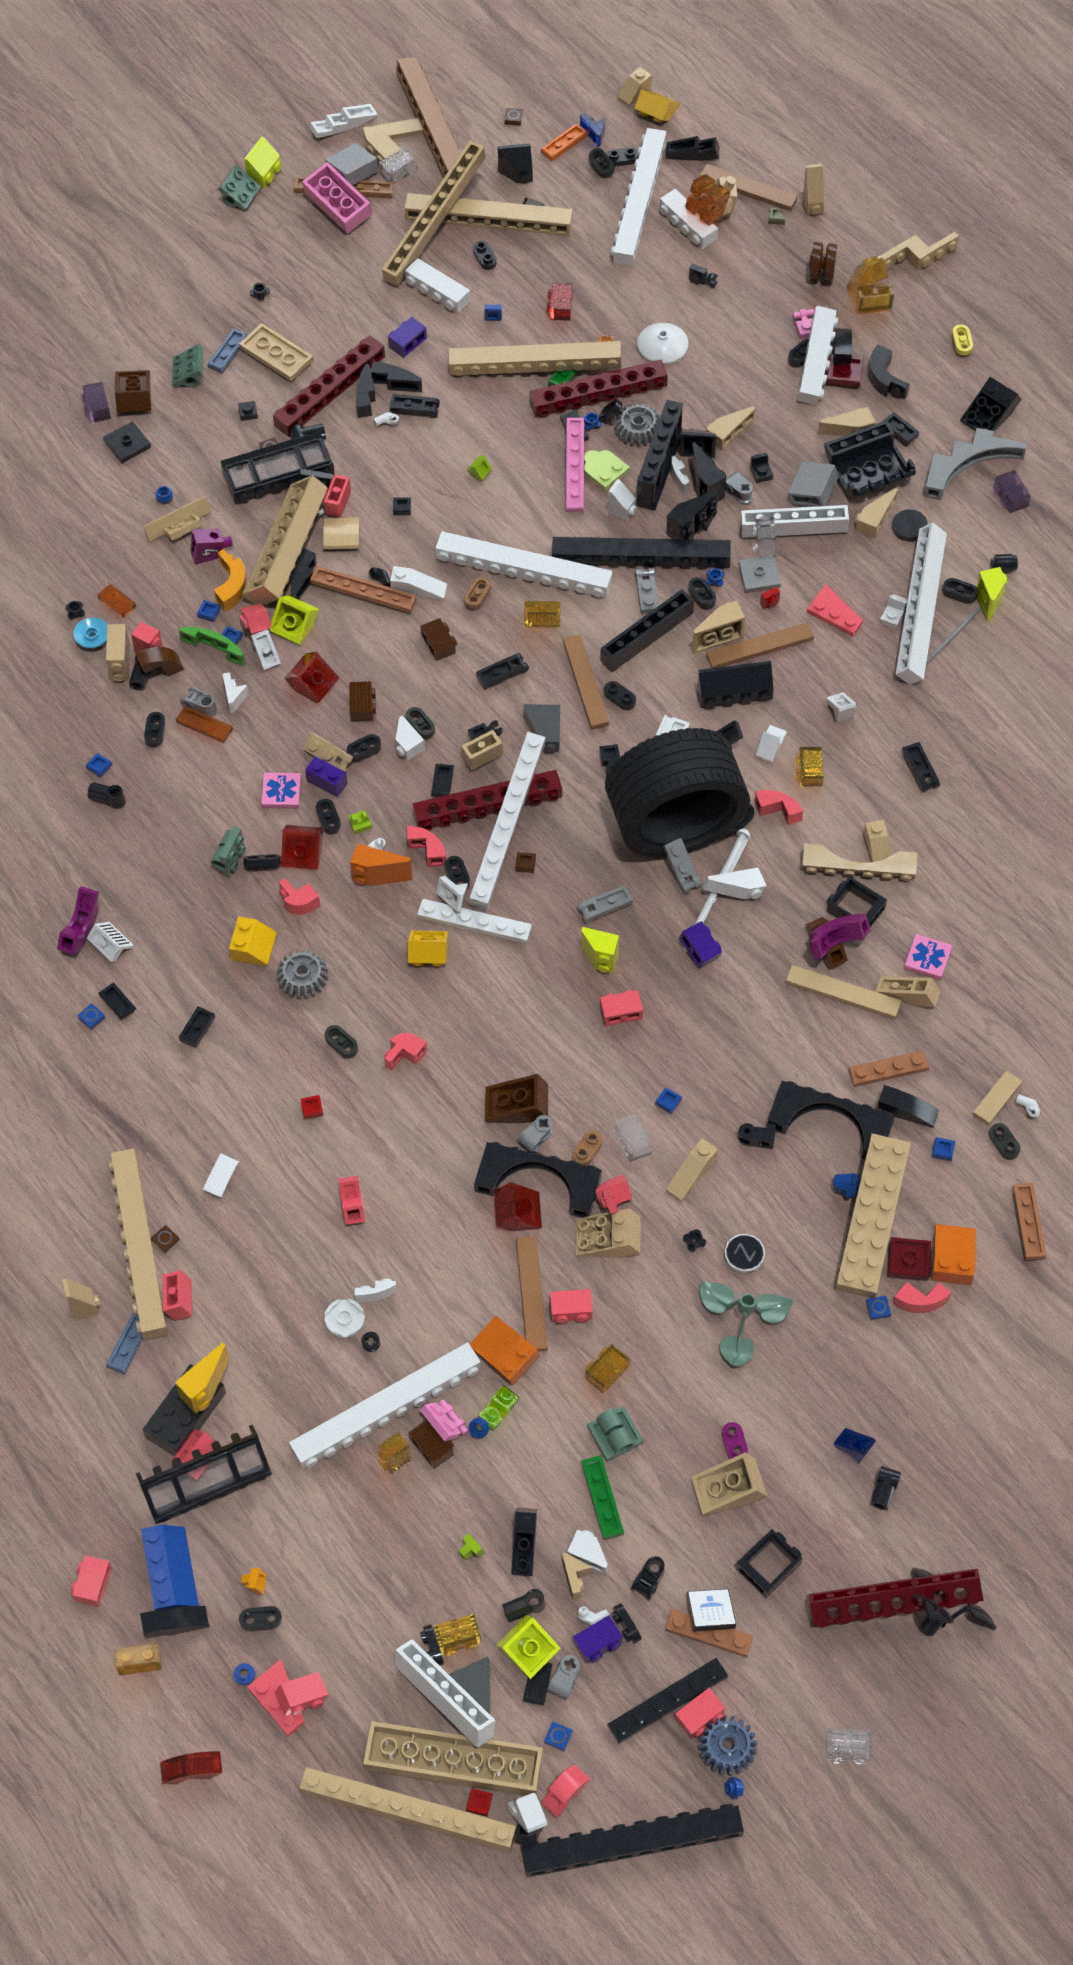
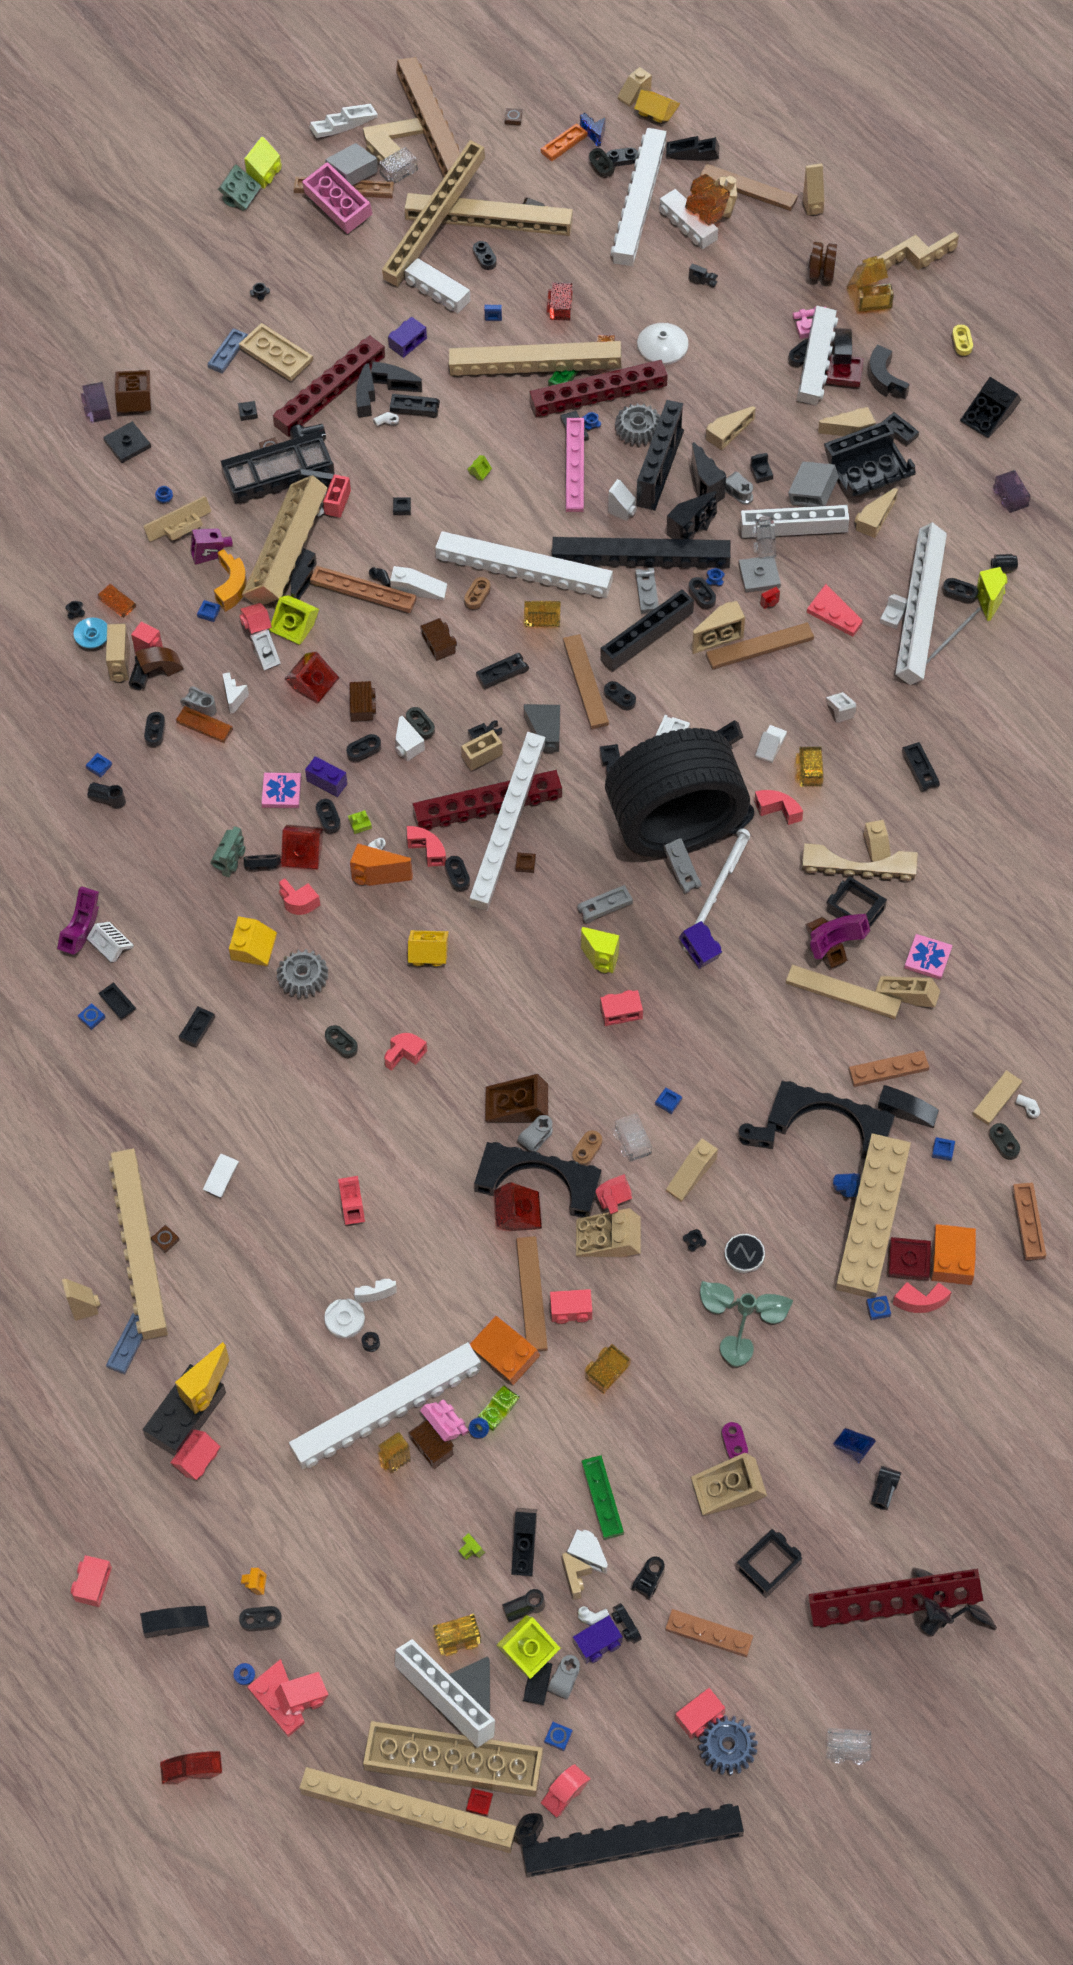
clear yellow brick [115,1642,162,1675] -> none
window [136,1424,272,1524] -> none
blue slope [141,1525,199,1610] -> none
coral brick [163,1270,192,1320] -> none
sand green plate [172,344,203,388] -> none
bright green slope [179,627,245,666] -> none
blue tile [221,626,243,645] -> none
red plate [300,1095,323,1119] -> none
tan plate [303,733,353,772] -> none
tan slope [323,518,360,549] -> none
white plate [417,899,532,944] -> none
black plate [420,1624,444,1666] -> none
black tile [431,764,454,797] -> none
white slope [436,876,468,912] -> none
black slope [497,143,533,183] -> none
white slope [507,1793,547,1833] -> none
yellowish green plate [584,450,630,491] -> none
sand green plate [587,1406,643,1461] -> none
black plate [599,399,623,421] -> none
black plate [607,1657,728,1744] -> none
white slope [671,456,690,496] -> none
black slope [680,429,716,459] -> none
white tile [686,1589,736,1631] -> none
black slope [697,661,774,708] -> none
white slope [703,868,766,899] -> none
blue plate [725,1777,744,1799] -> none
olive tile [768,207,785,225] -> none
black tile [892,509,928,541] -> none
light grey arch [924,428,1027,500] -> none

